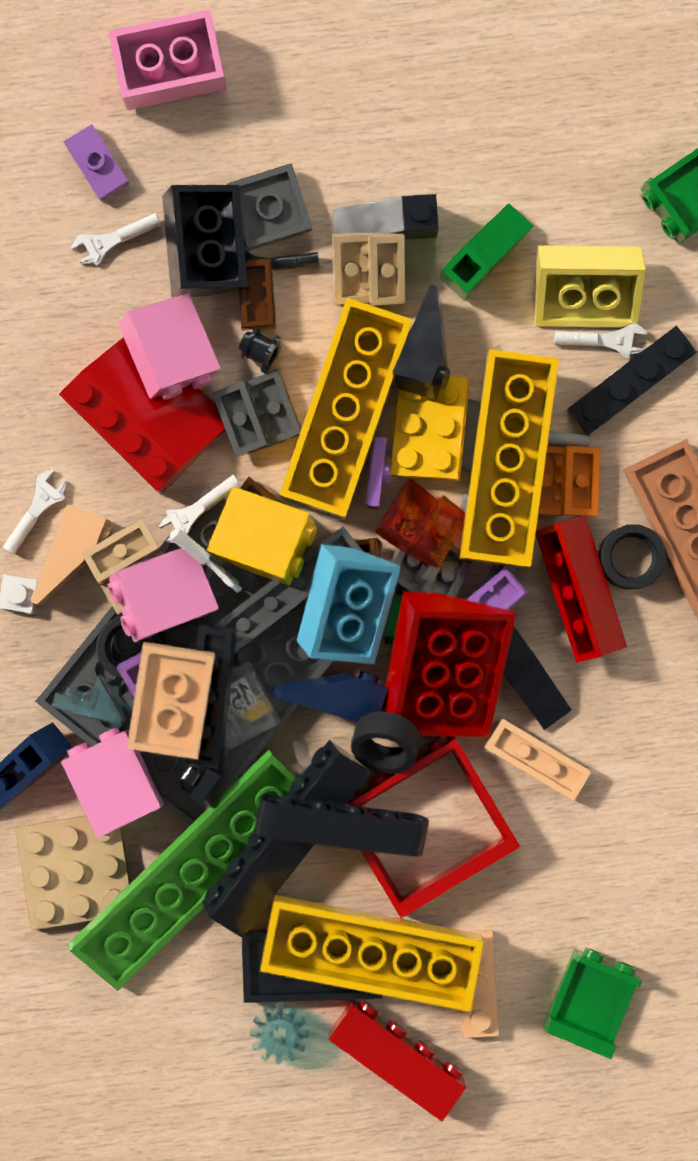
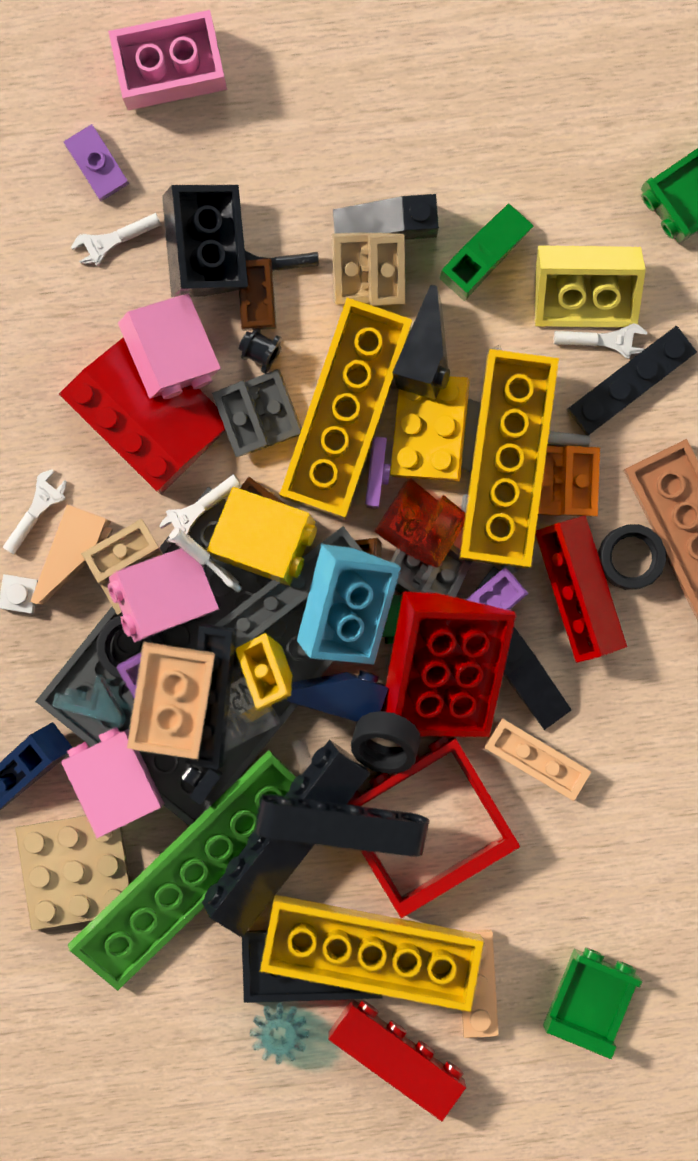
dark grey plate [227,163,313,251] -> none
none -> yellow slope [235,633,293,711]

